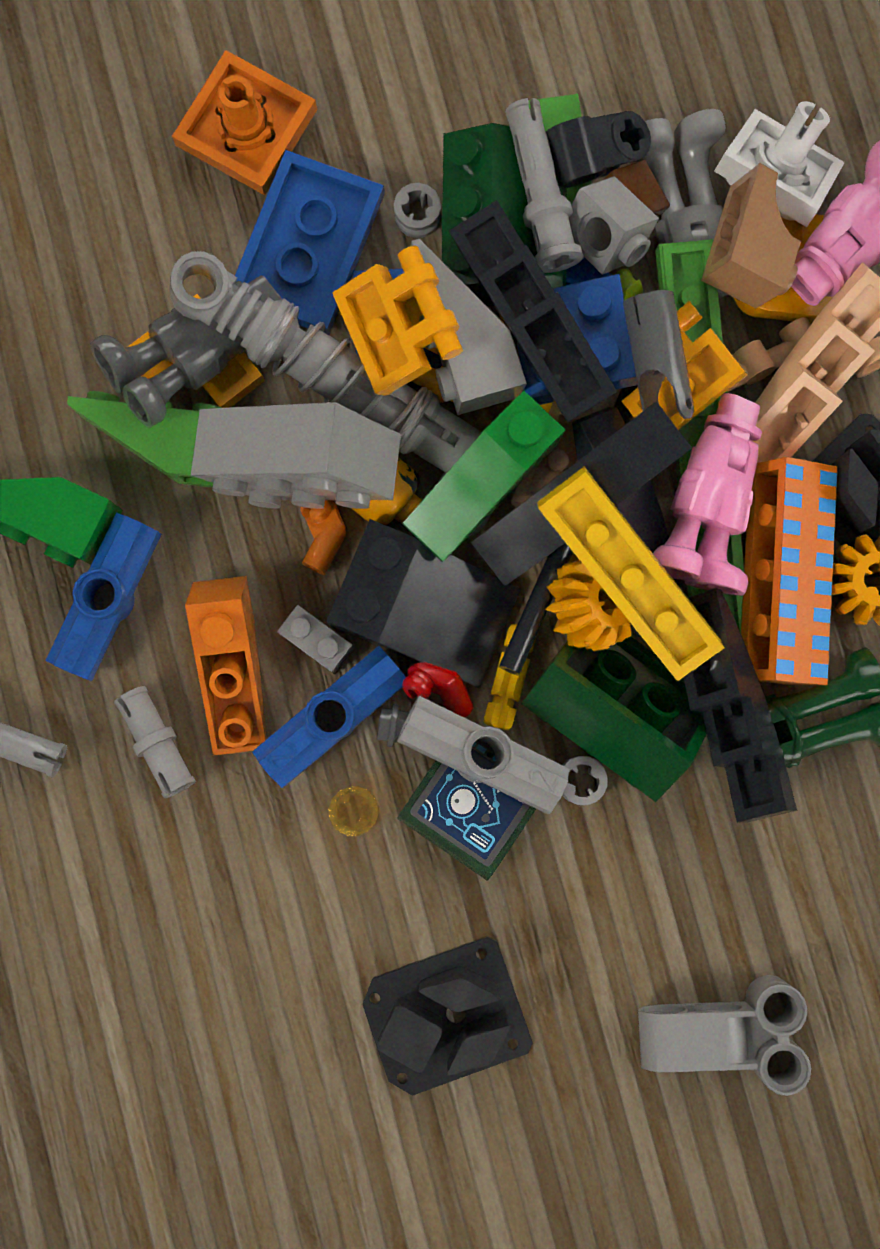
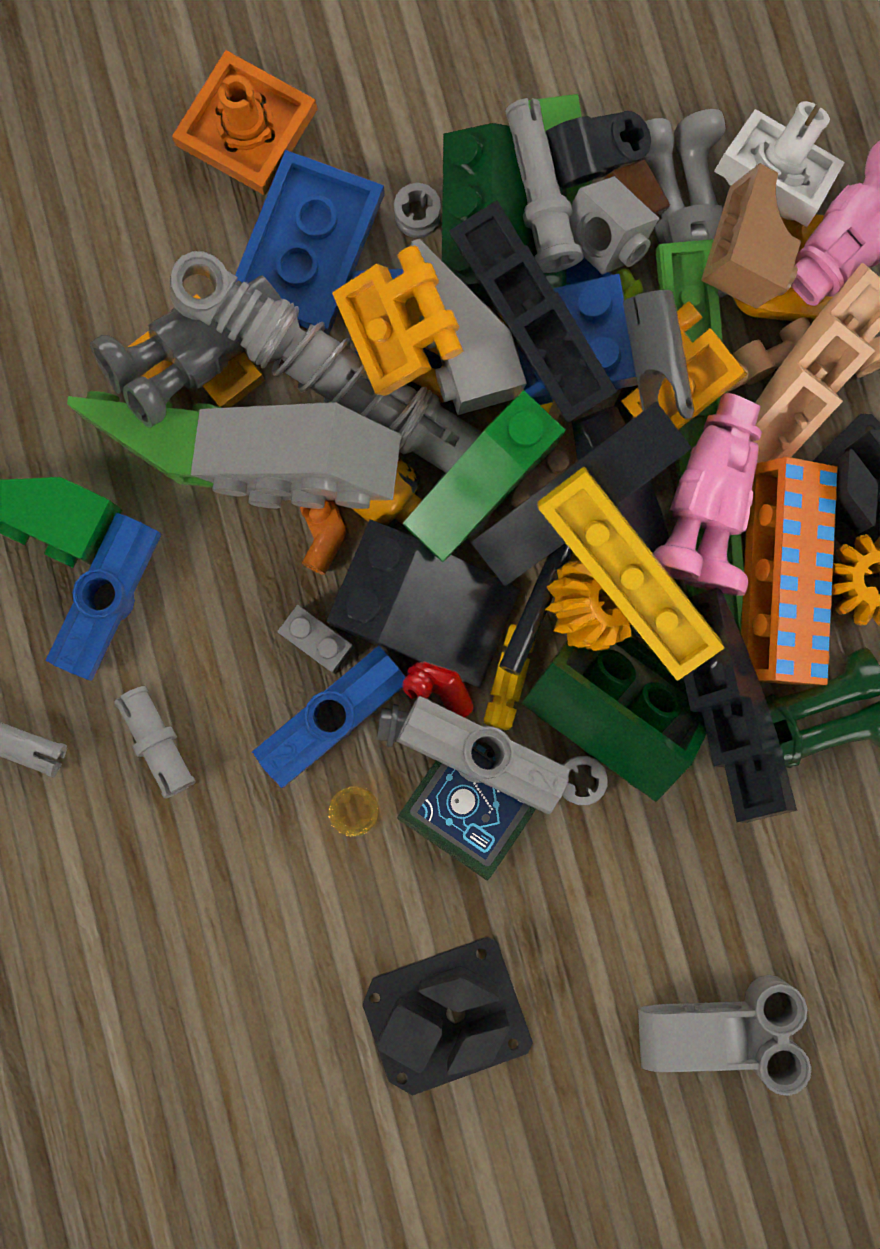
orange slope [185,576,267,756] -> none

